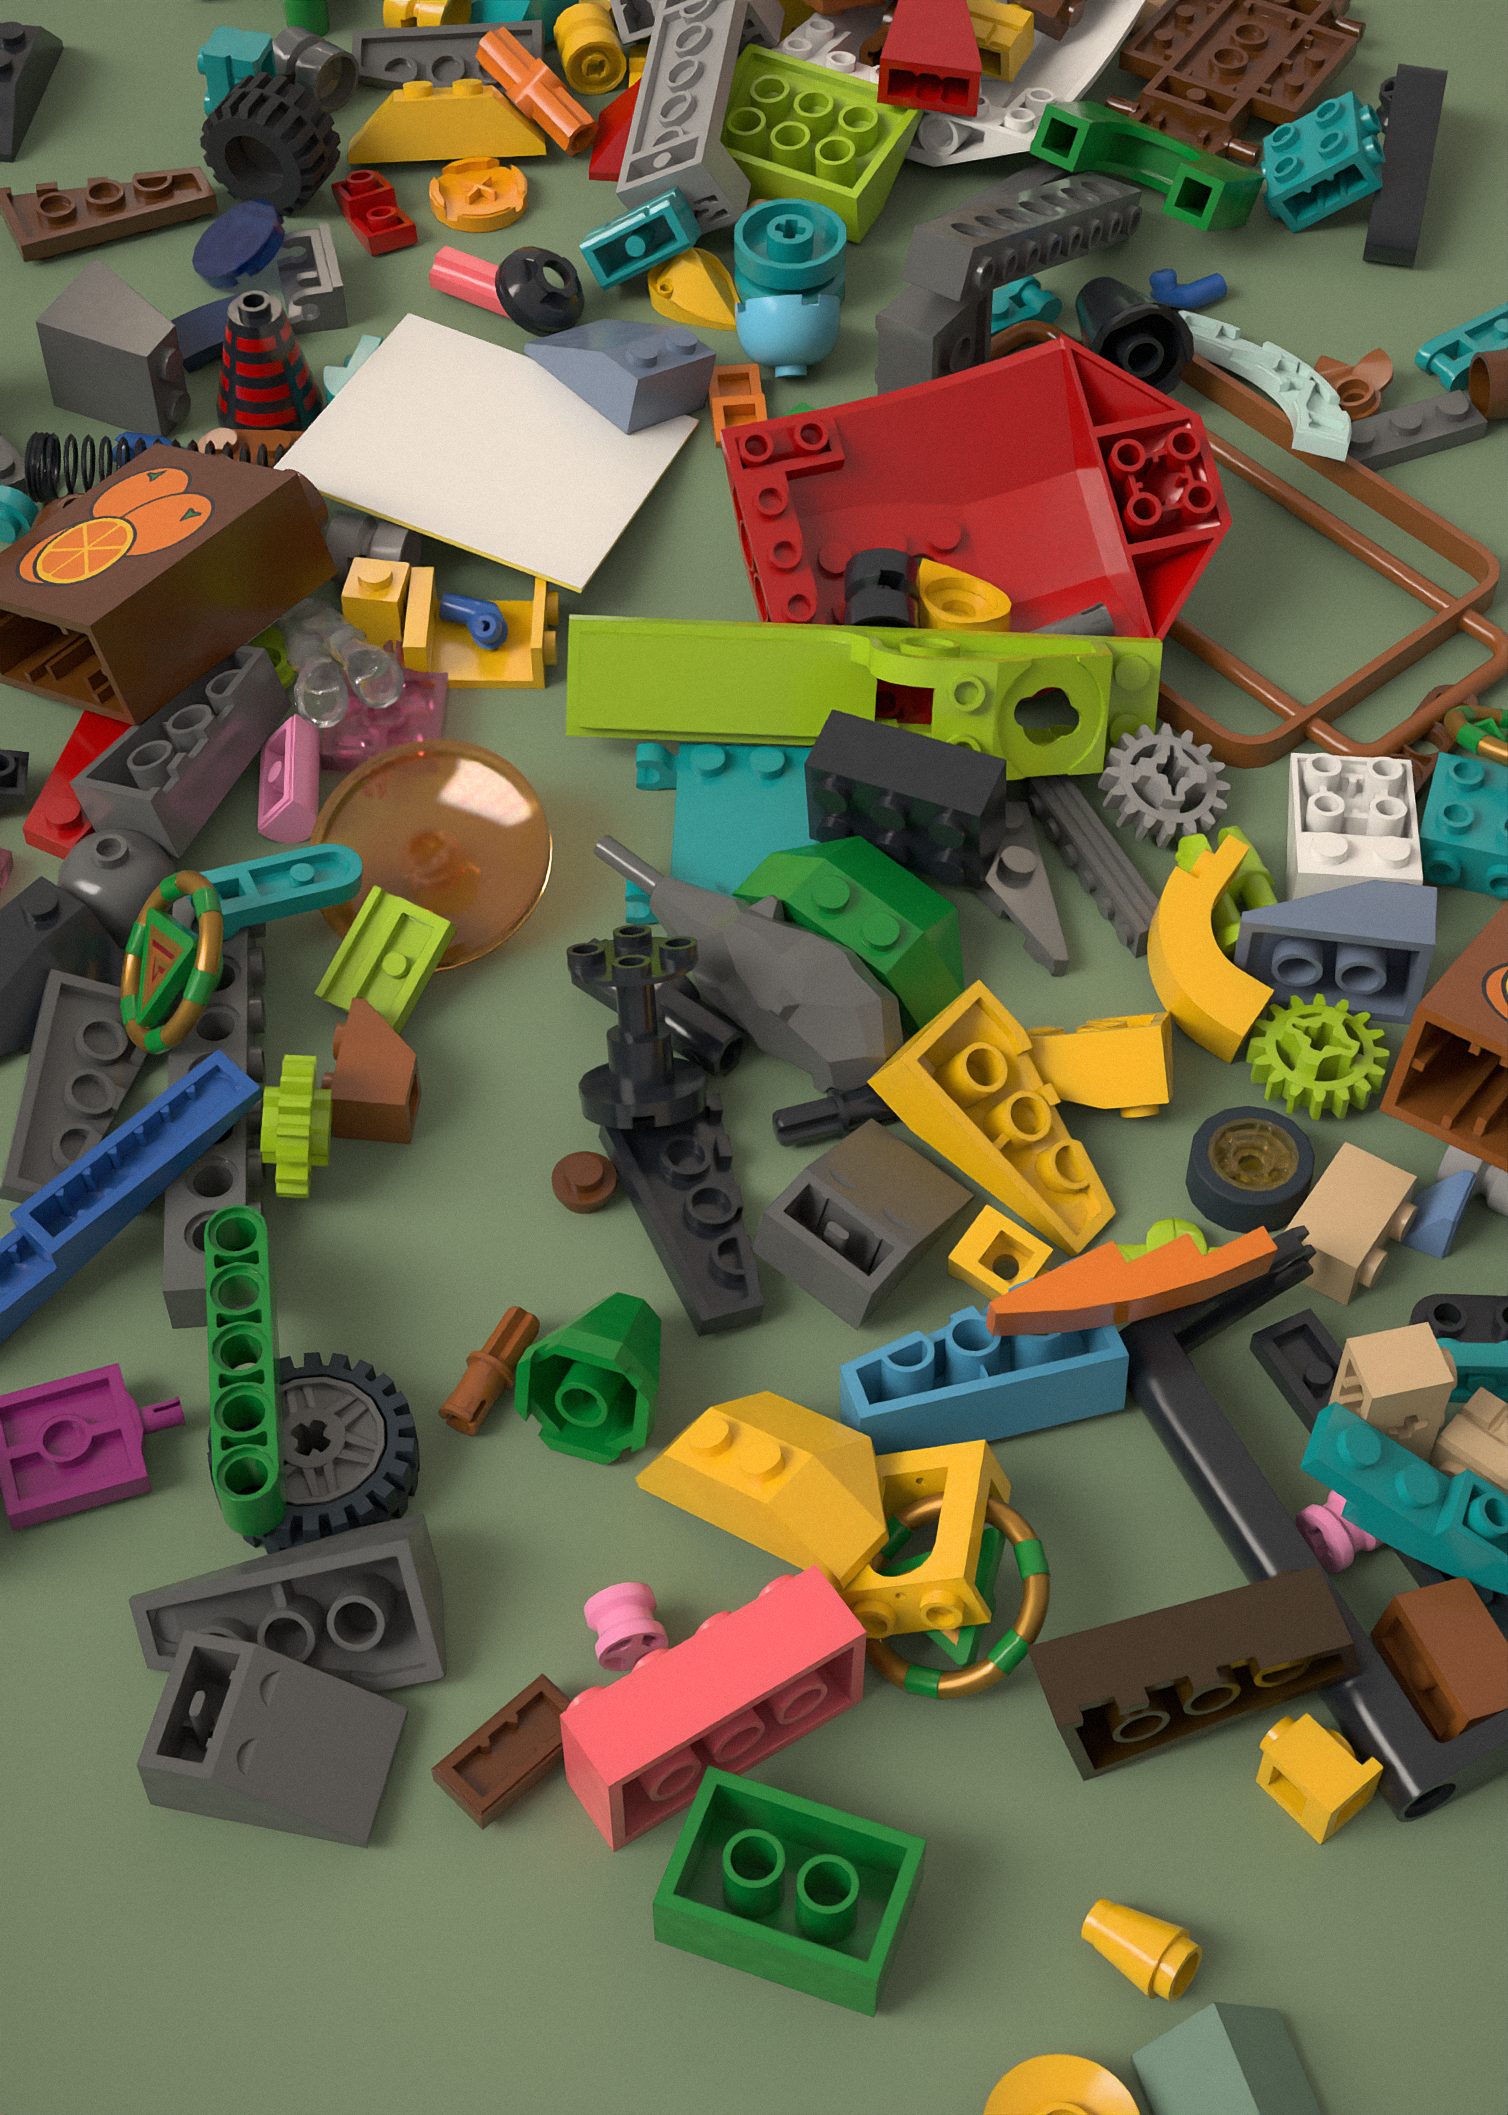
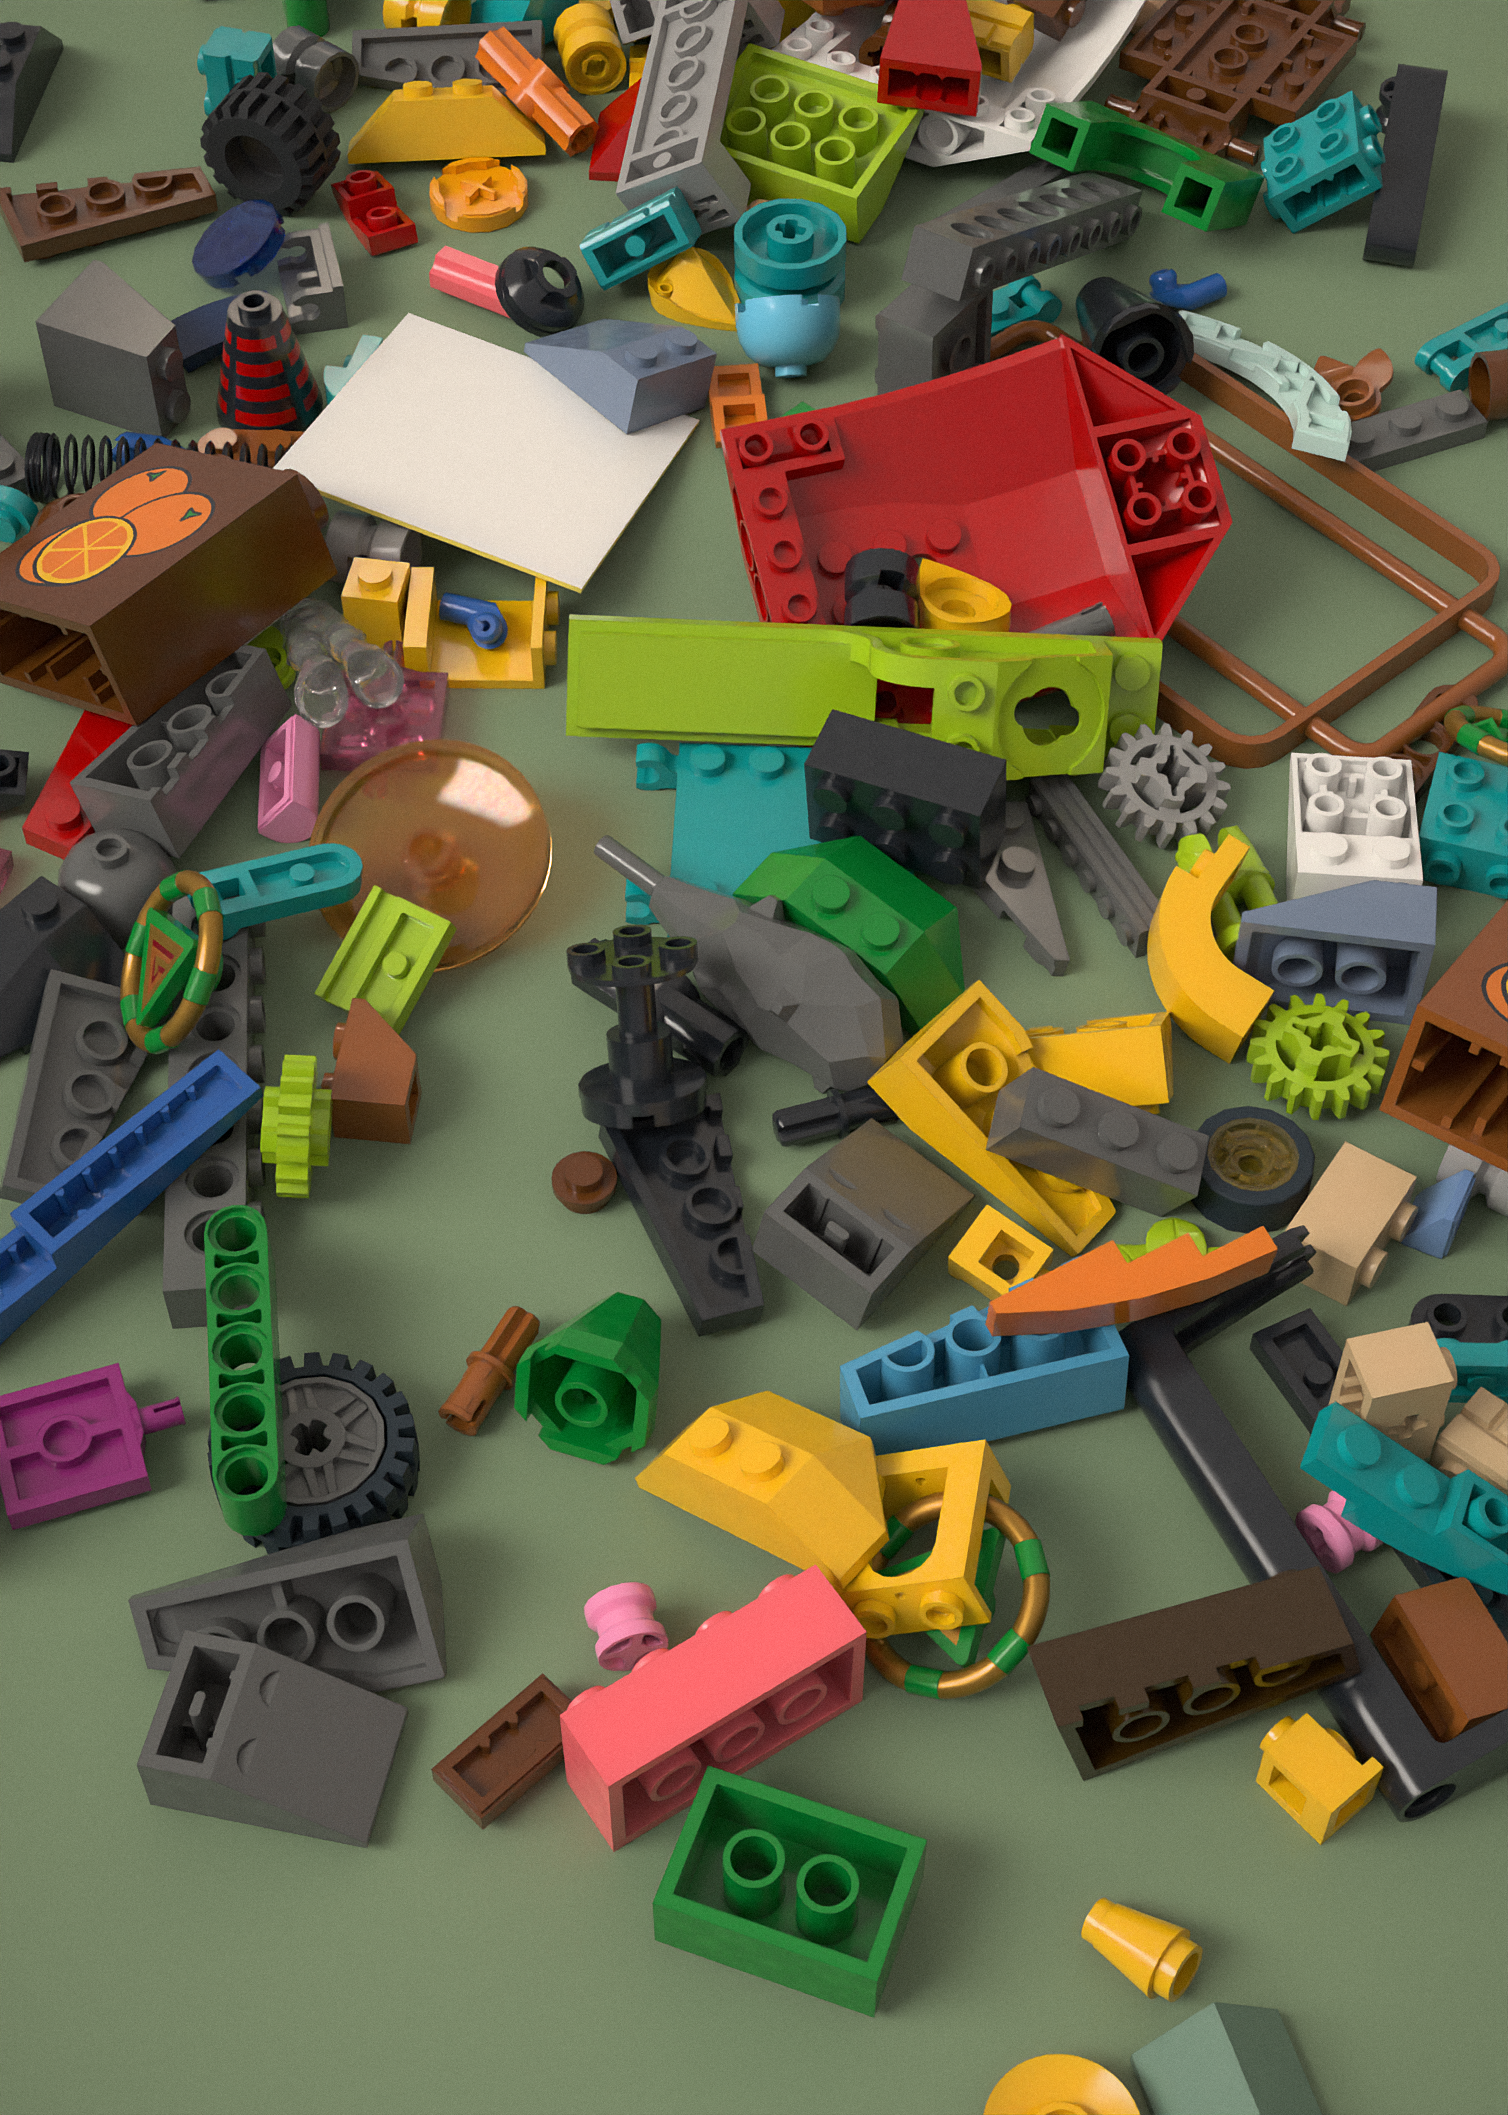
none -> dark grey brick [986,1067,1209,1217]

